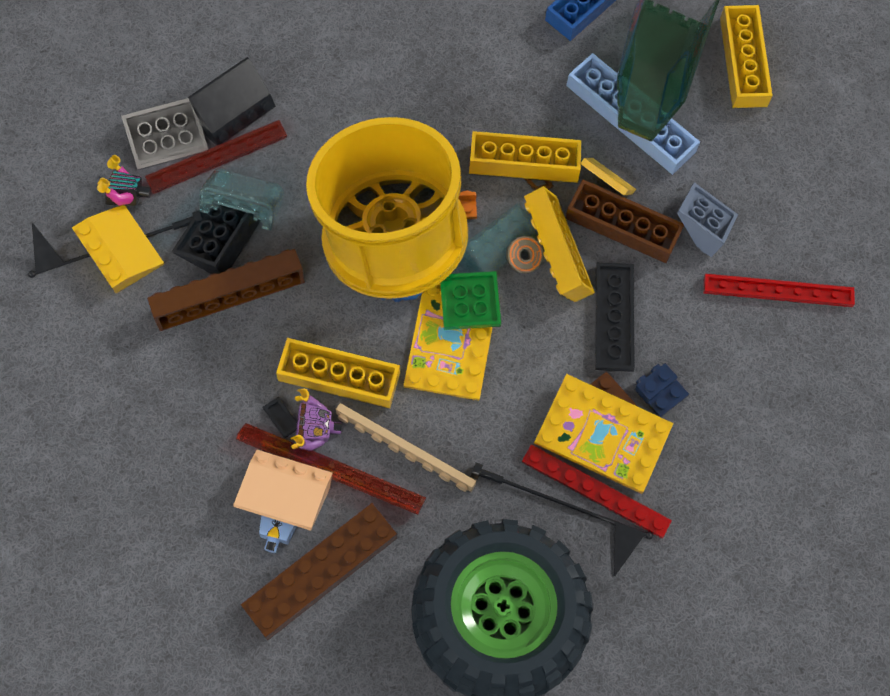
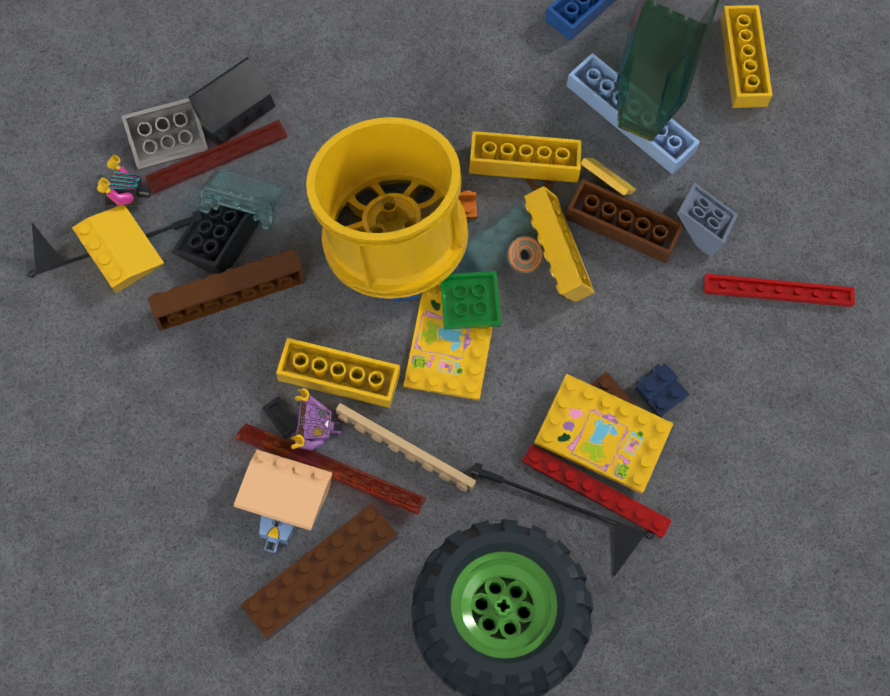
black plate [595,262,635,372] -> none

